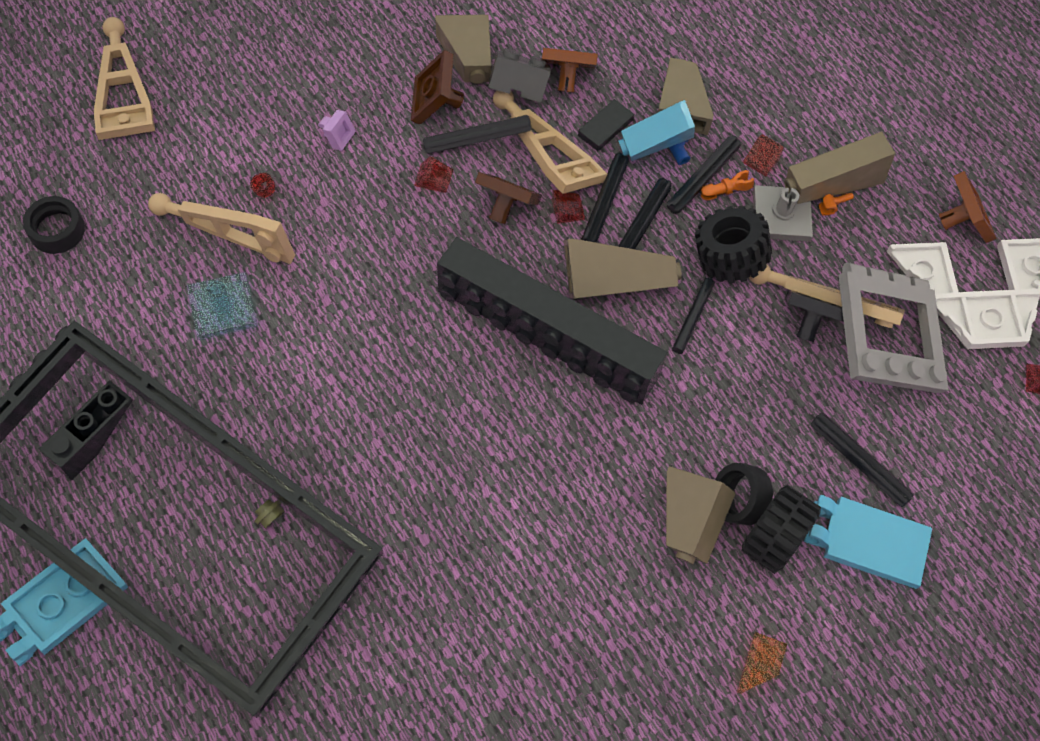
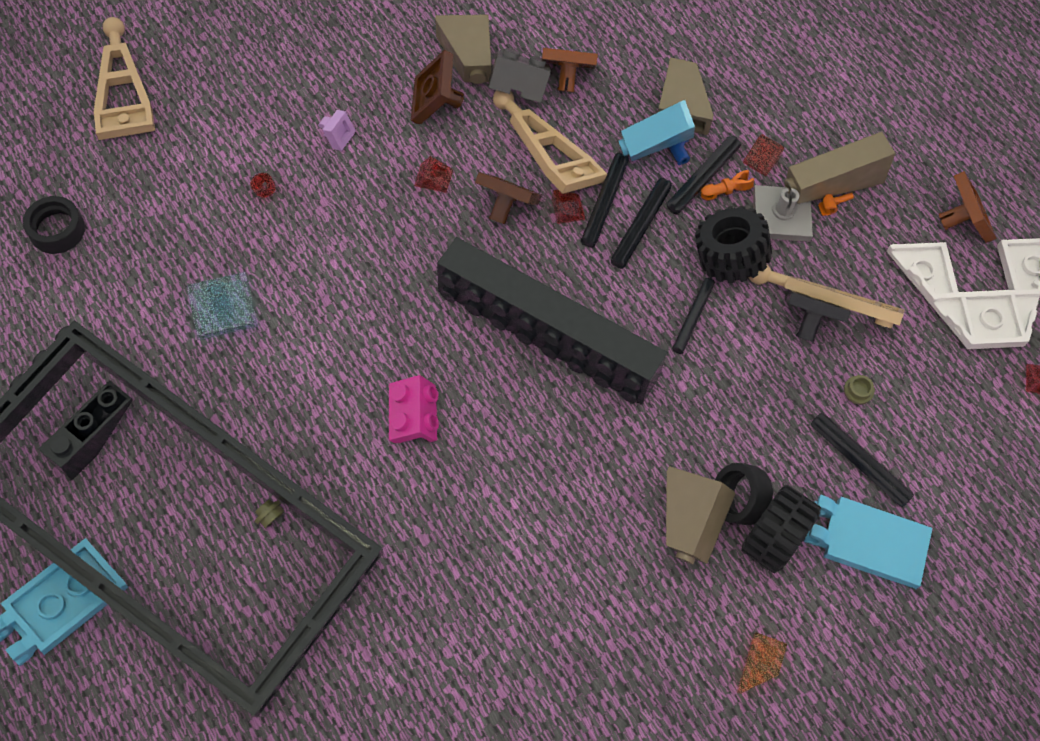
tan plate [148,193,295,264] -> none
black axle [423,115,532,154] -> none
dark tan slope [563,239,682,299] -> none
black tile [578,99,635,151] -> none
light grey hinge [838,262,949,393] -> none
none -> dark pink bracket [389,375,439,443]
none -> olive plate [844,375,875,405]

